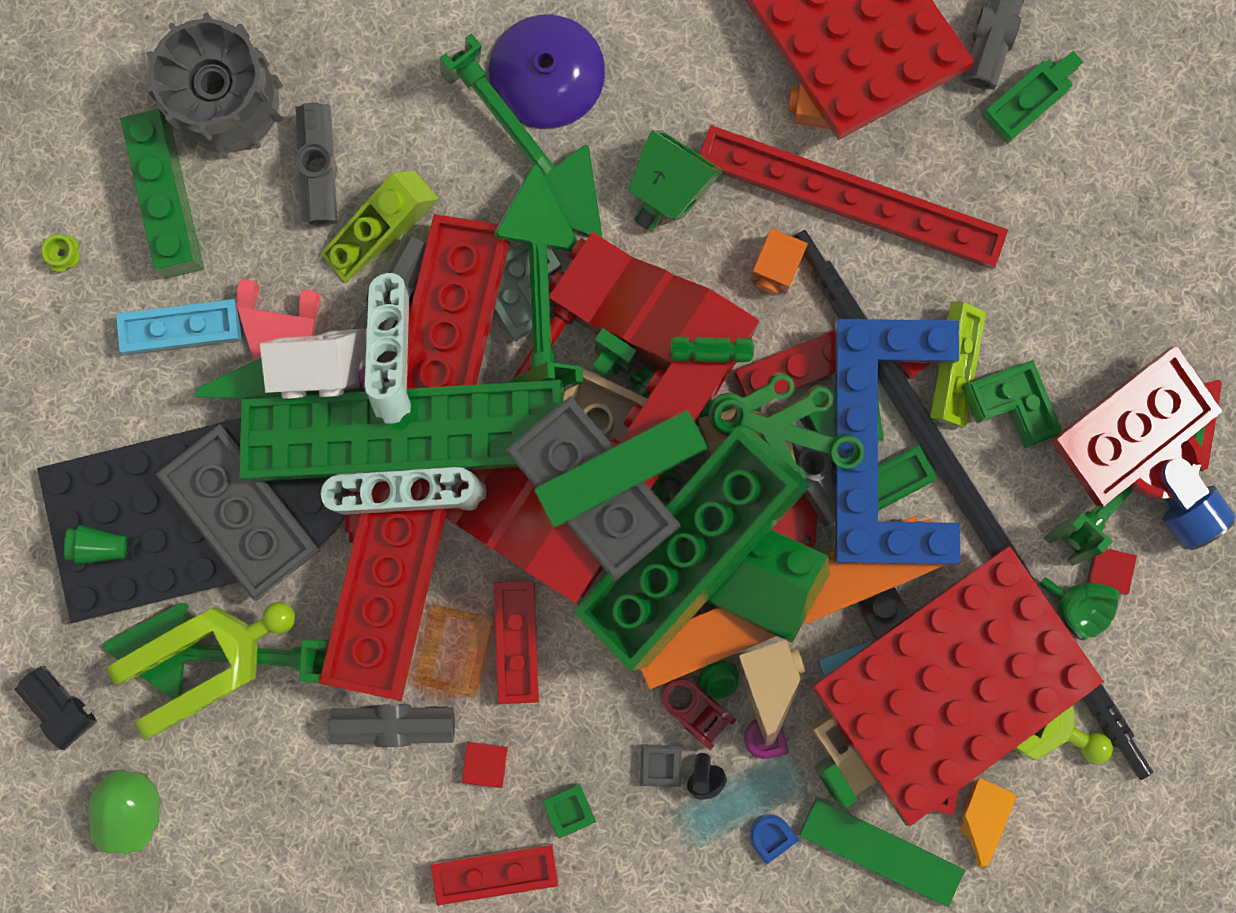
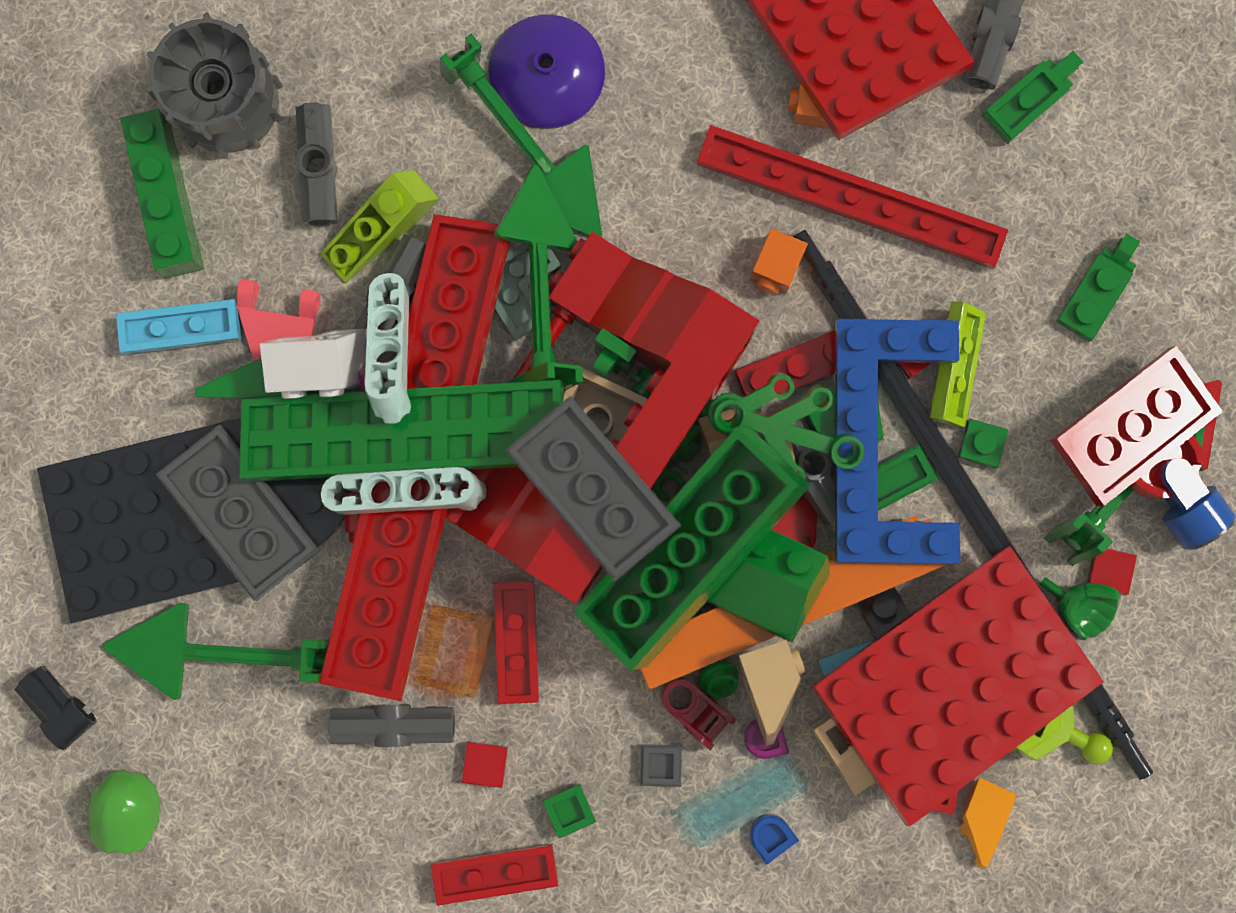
lime plate [41,234,81,272] -> none
green cone [64,525,127,565] -> none
lime piece [106,602,295,741] -> none
green tile [534,410,708,528] -> none
green torso [629,130,723,231] -> none
green axle [670,337,754,363] -> none
black plate [687,753,727,800] -> none
green tile [799,797,965,907] -> none
green tile [814,758,858,808] -> none
green tile [962,360,1062,449] -> none
none -> green plate [957,419,1009,469]
none -> green hinge [1056,233,1140,342]

